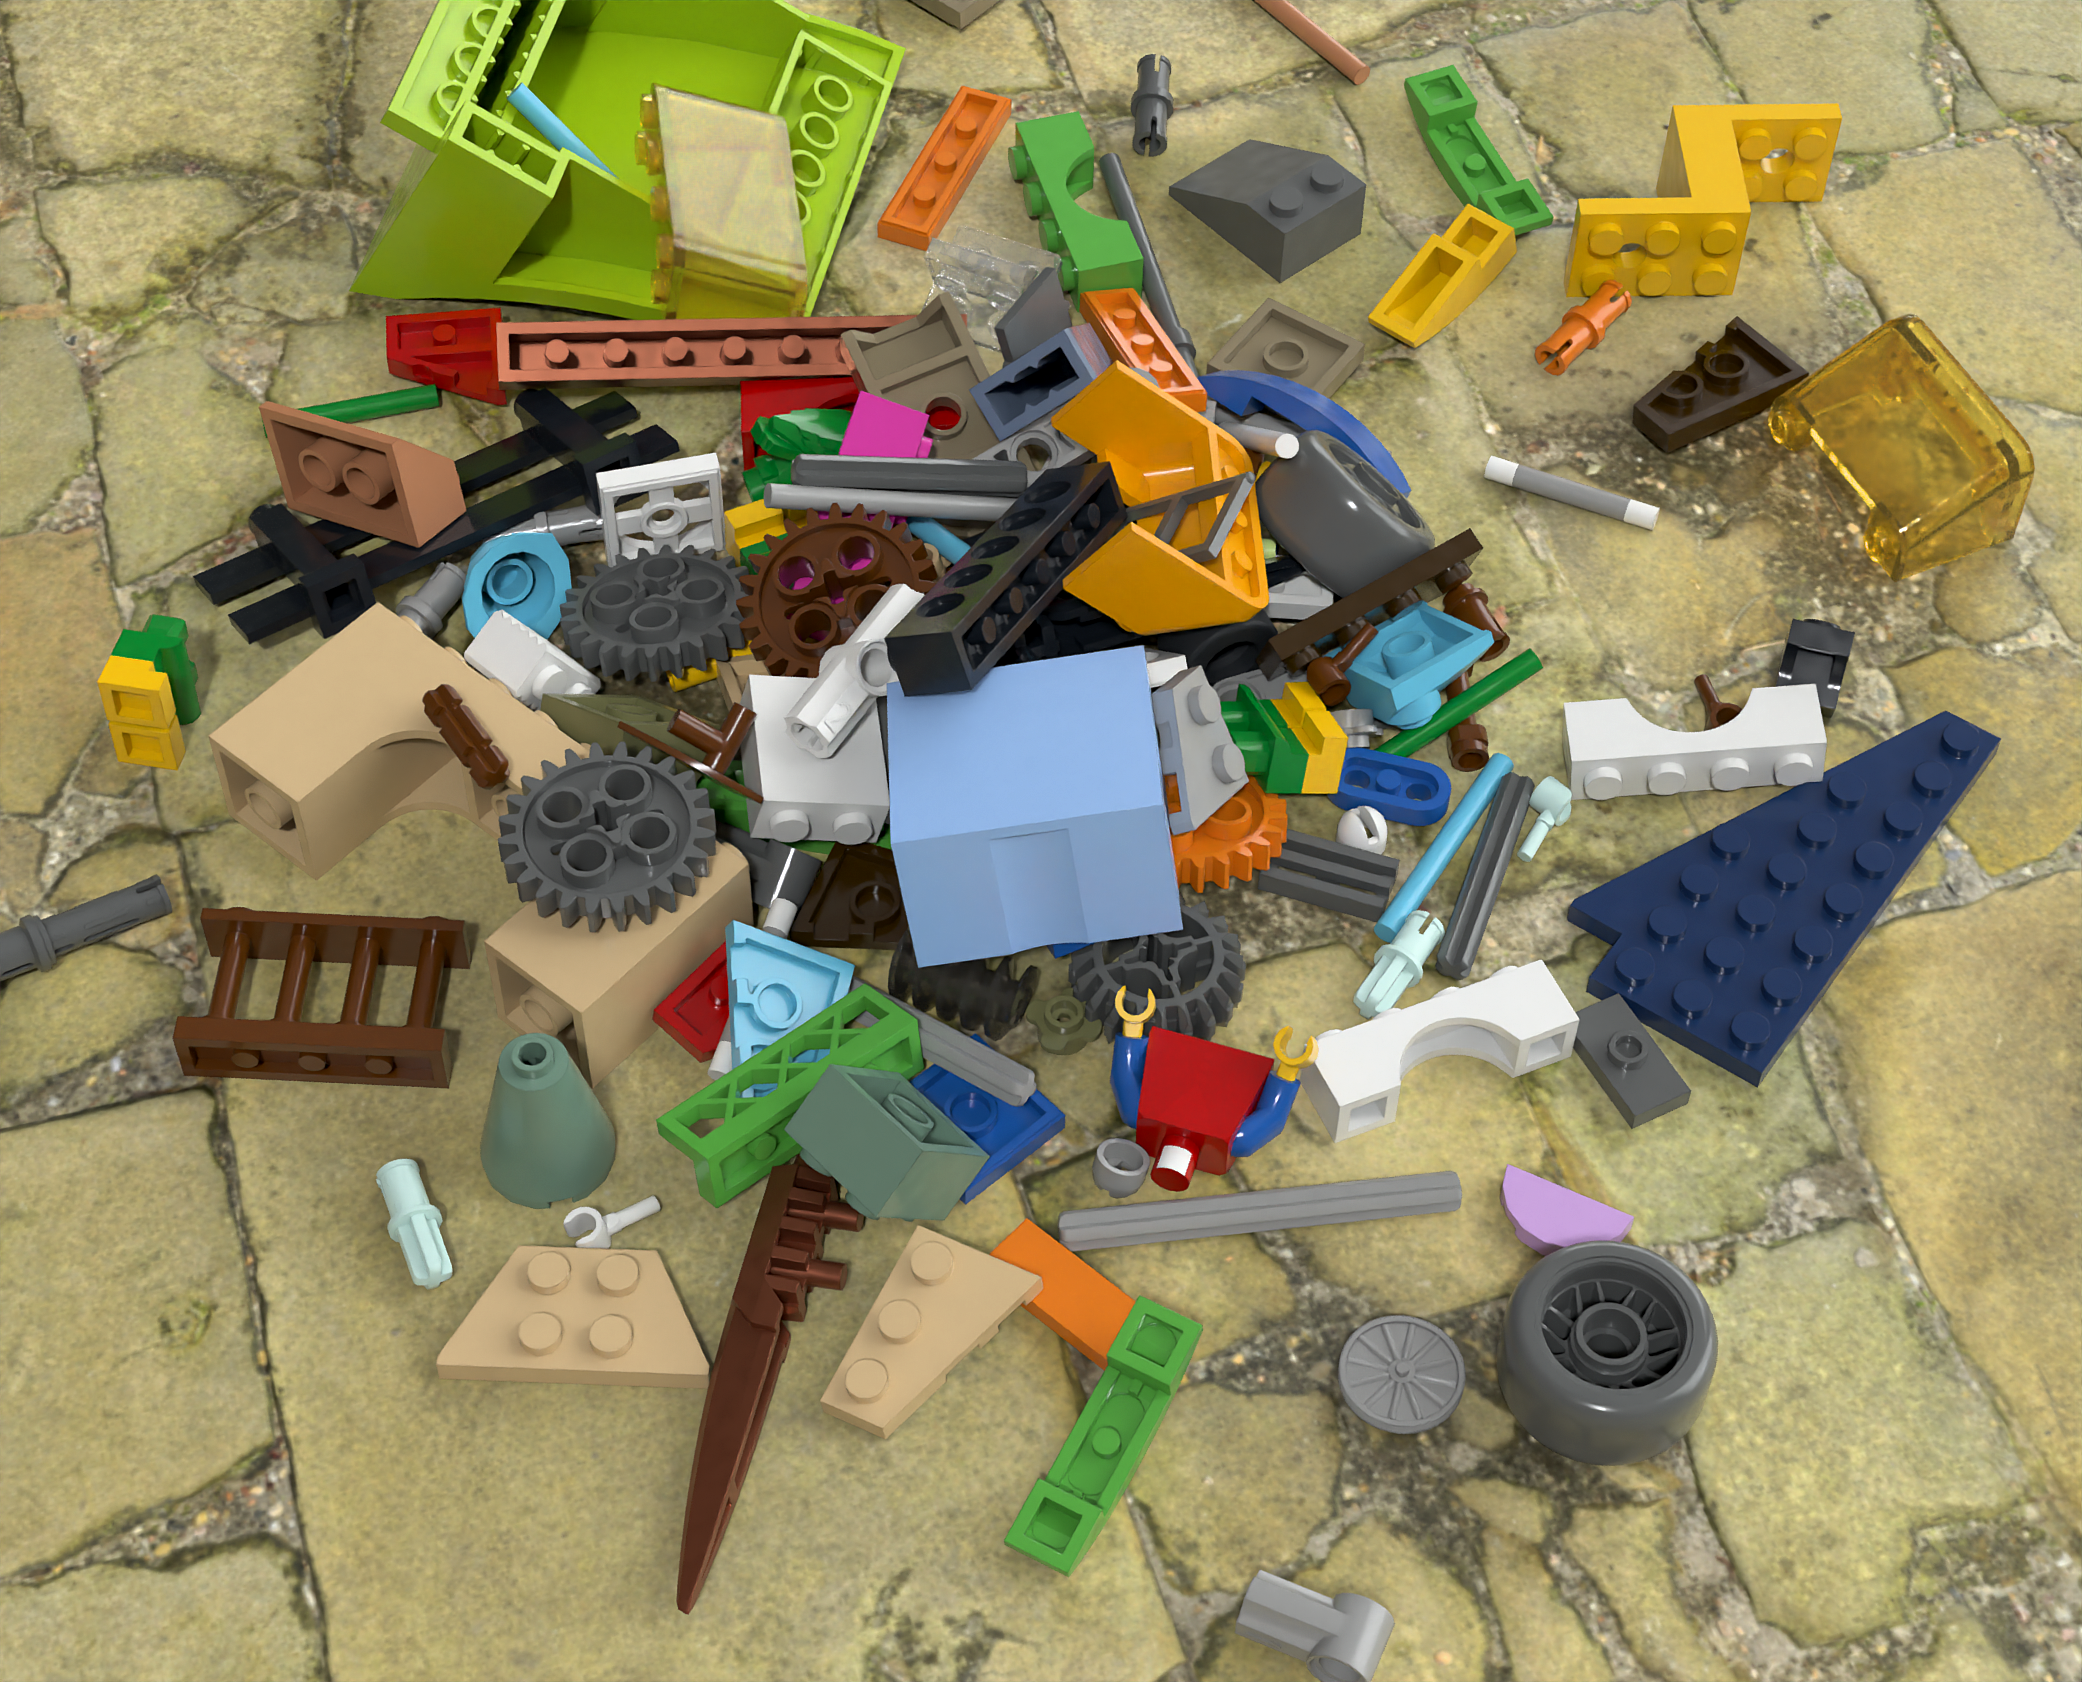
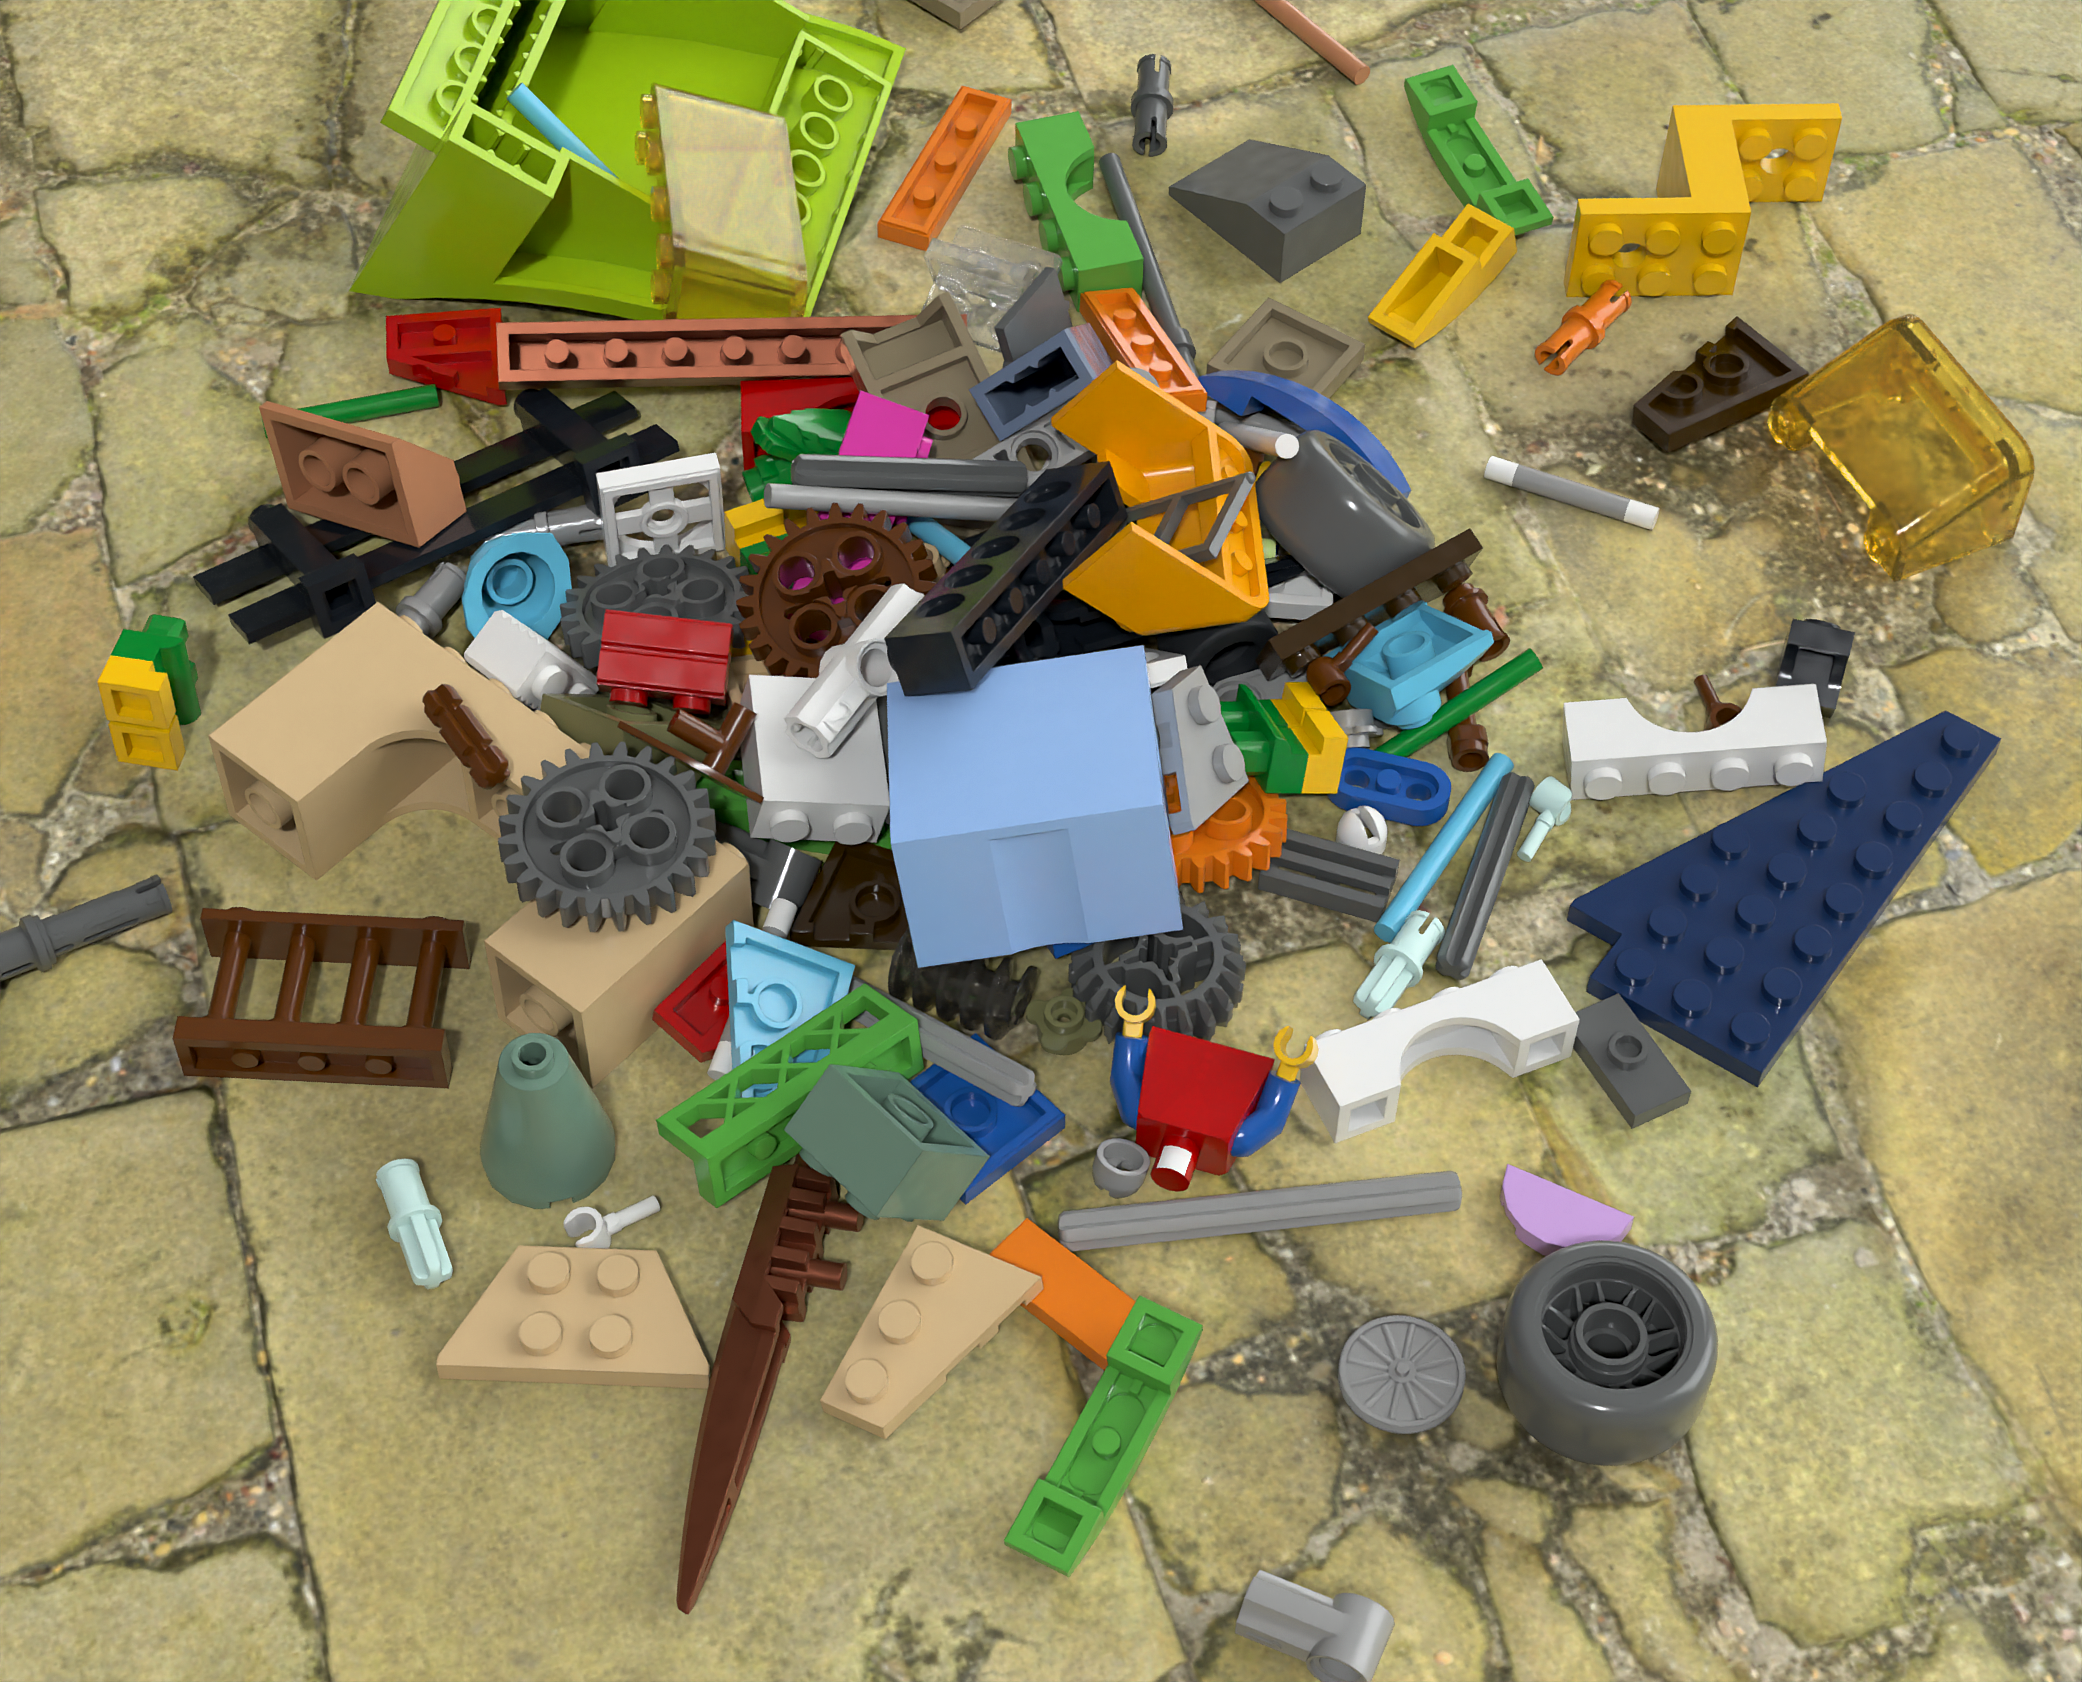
none -> red brick [597,609,734,714]

